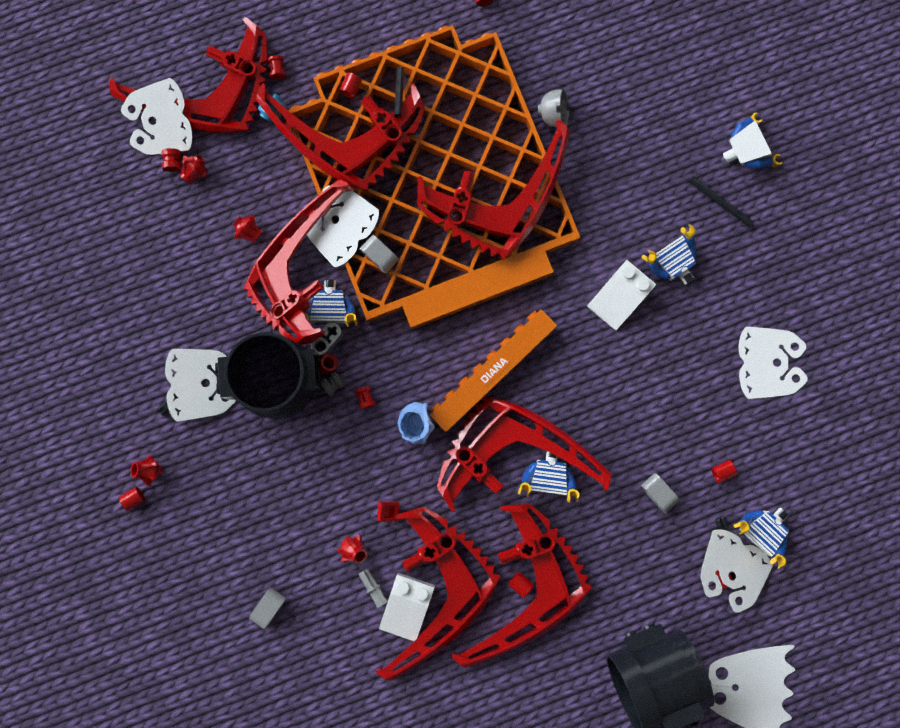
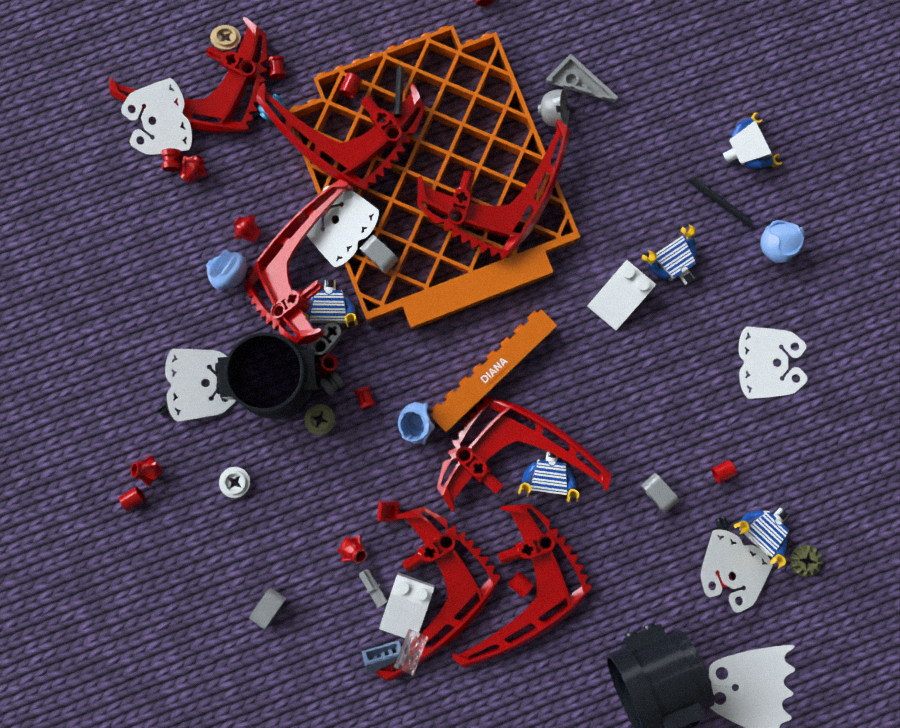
none -> light blue helmet [206,249,247,291]
none -> tan gear [210,25,241,51]
none -> white gear [219,467,251,498]
none -> olive gear [304,404,335,435]
none -> sand blue slope [361,640,404,675]
none -> clear plate [394,629,428,675]
none -> light grey wing [545,54,618,103]
none -> light blue helmet [760,220,806,263]
none -> olive gear [790,545,823,577]

